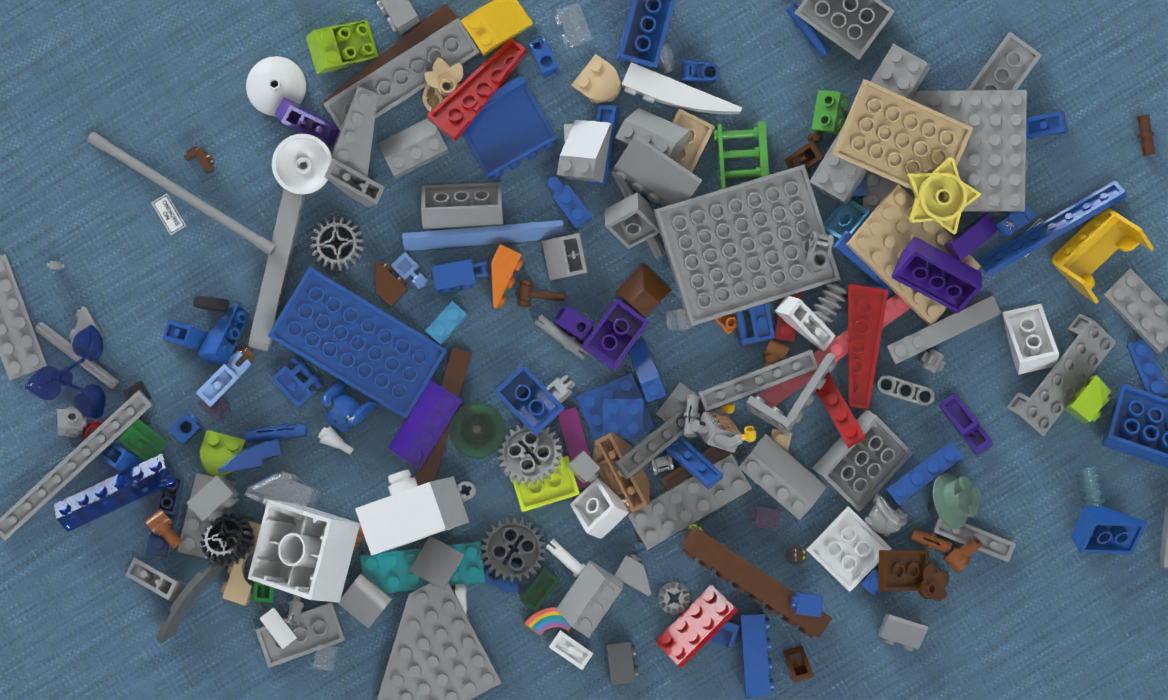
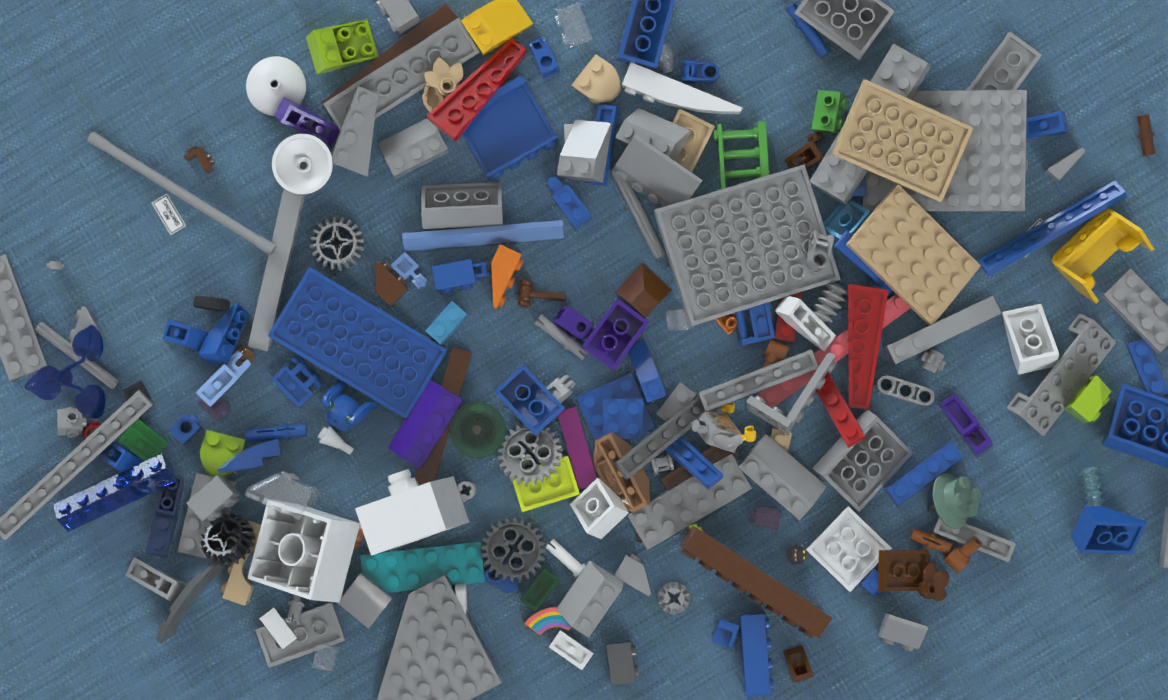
dark orange pin [145,508,182,549] -> none
green brick [252,581,274,603] -> none
light grey slope [324,158,385,208] -> none
light grey slope [409,536,465,590] -> none
light grey slope [542,233,589,280] -> none
light grey brick [566,451,600,483] -> none
light grey slope [604,192,660,249] -> none
plate [655,584,738,668] -> none
light grey pin [683,395,700,437] -> none
blue brick [791,592,824,617] -> none
light grey helmet [865,493,908,537] -> none
dark purple slope [892,237,982,314] -> none
light yellow plate [907,157,981,234] -> none
dark purple slope [944,213,998,261] -> none
blue leg [996,202,1037,238] -> none
none -> light grey slope [1045,148,1085,182]

